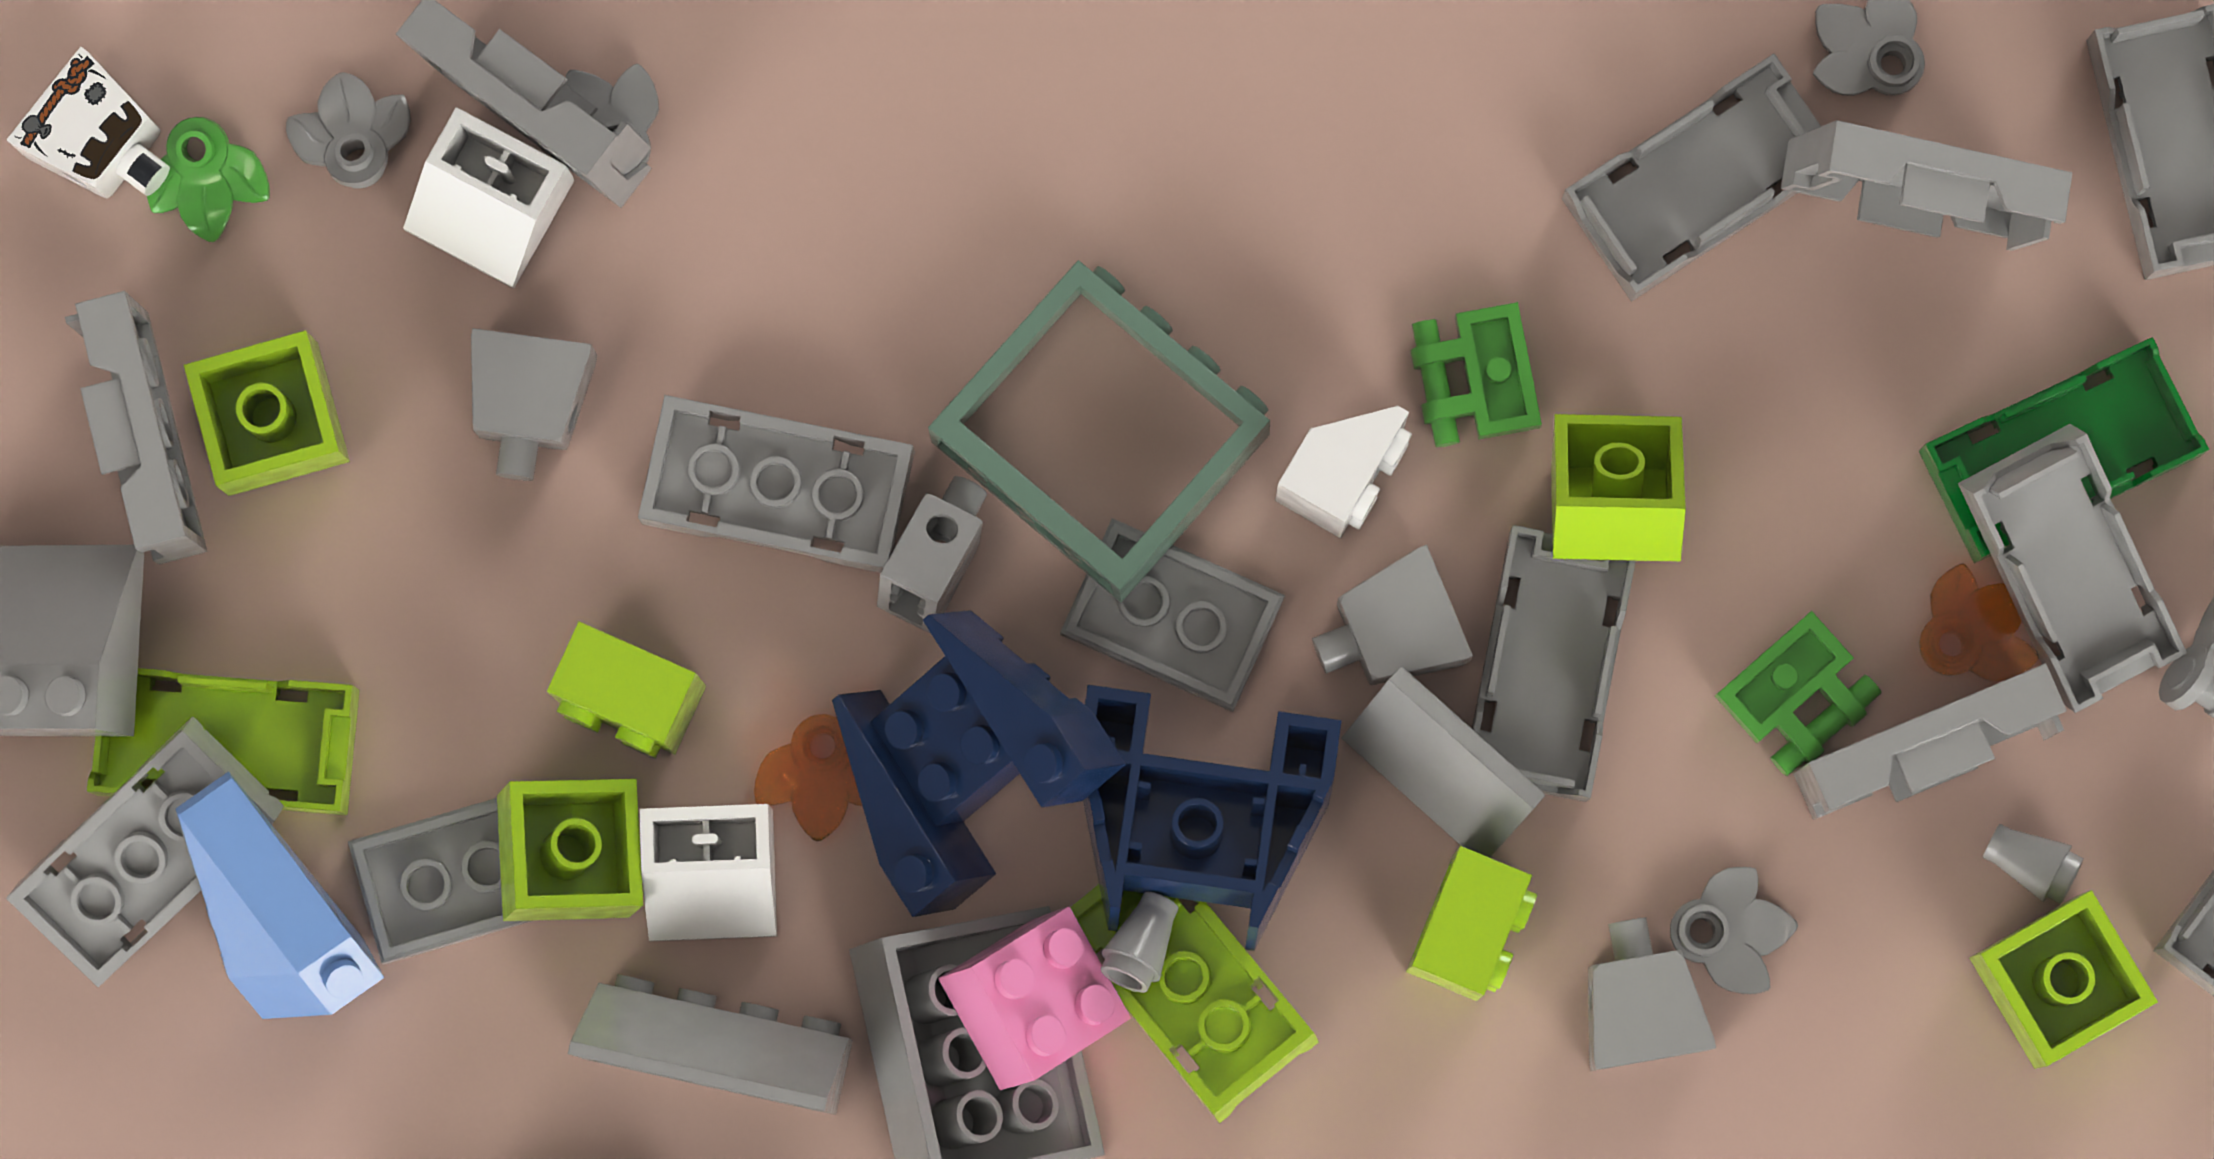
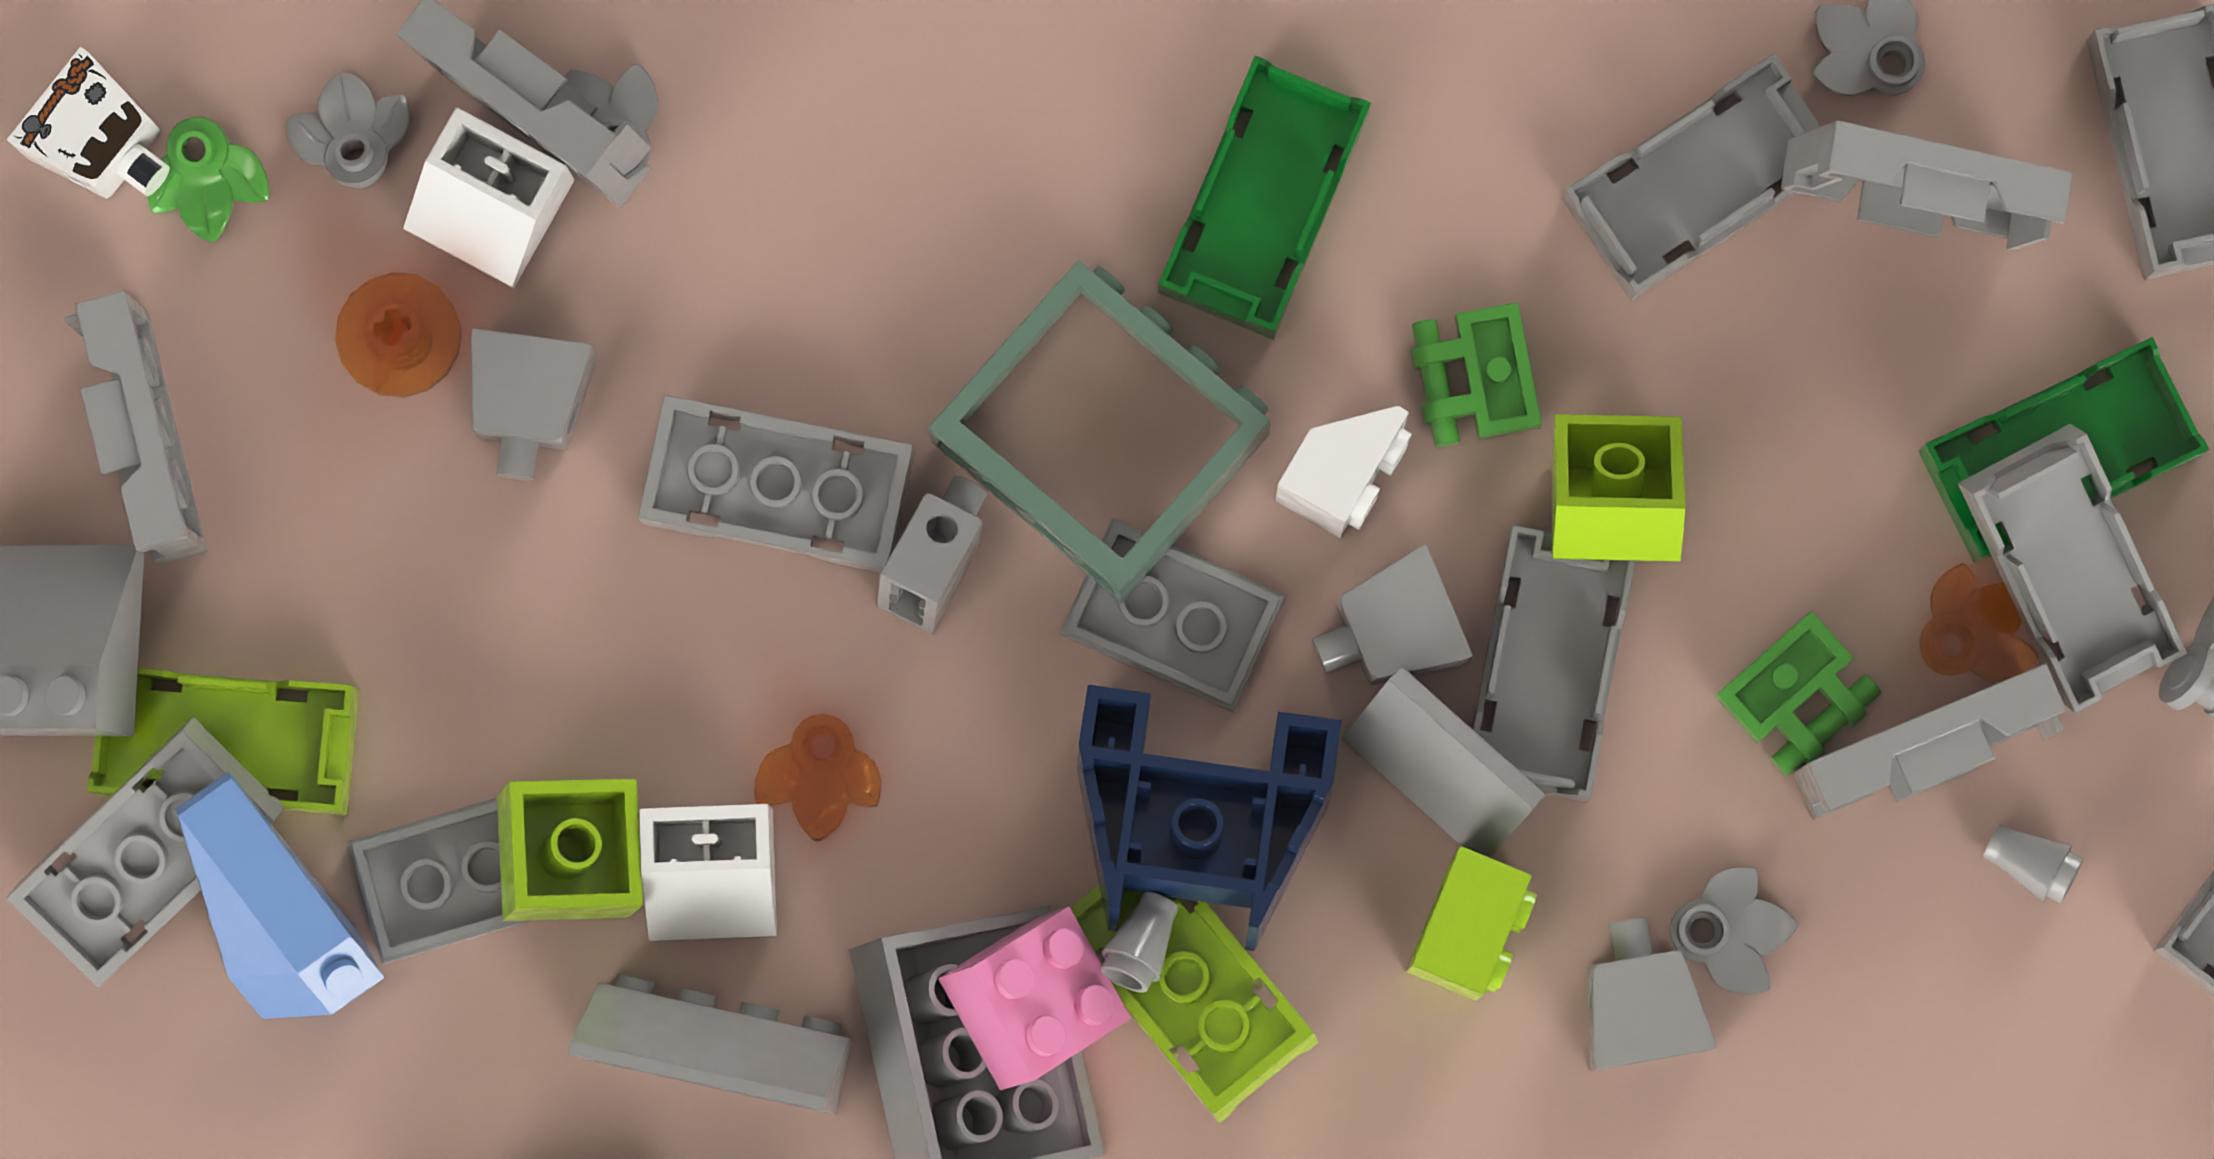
lime brick [184,330,350,496] -> none
lime brick [547,621,706,759] -> none
dark blue wedge [832,610,1126,917] -> none
lime brick [1969,890,2158,1069] -> none
none -> clear orange piece [335,272,462,398]
none -> green piece [1158,55,1371,340]

